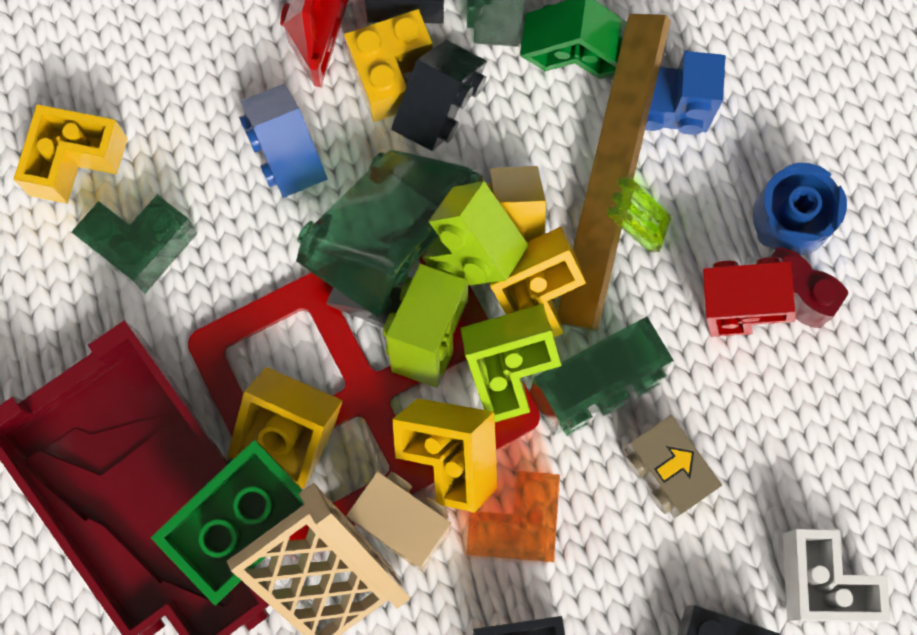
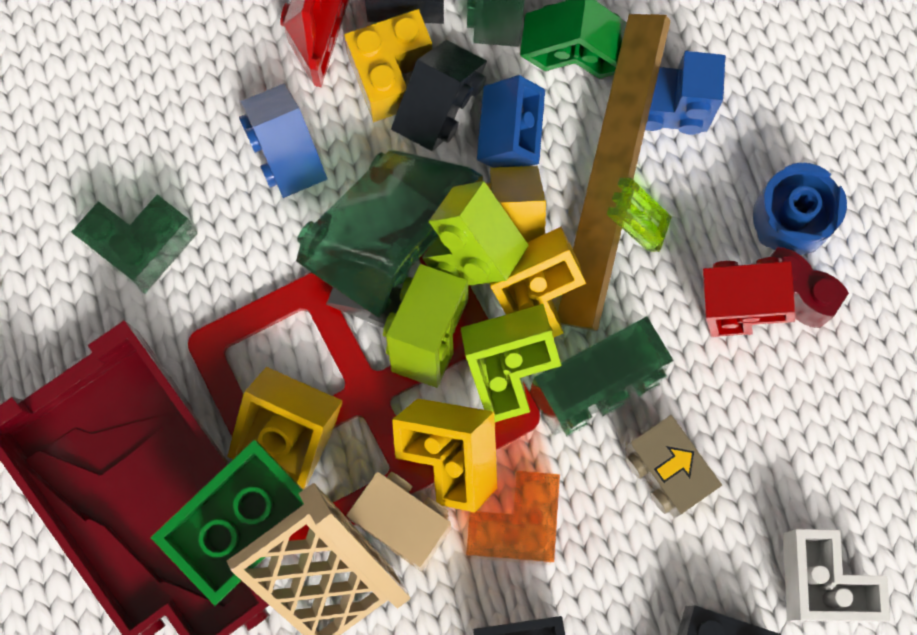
yellow brick [13,104,128,204] -> none
none -> blue brick [477,75,545,168]

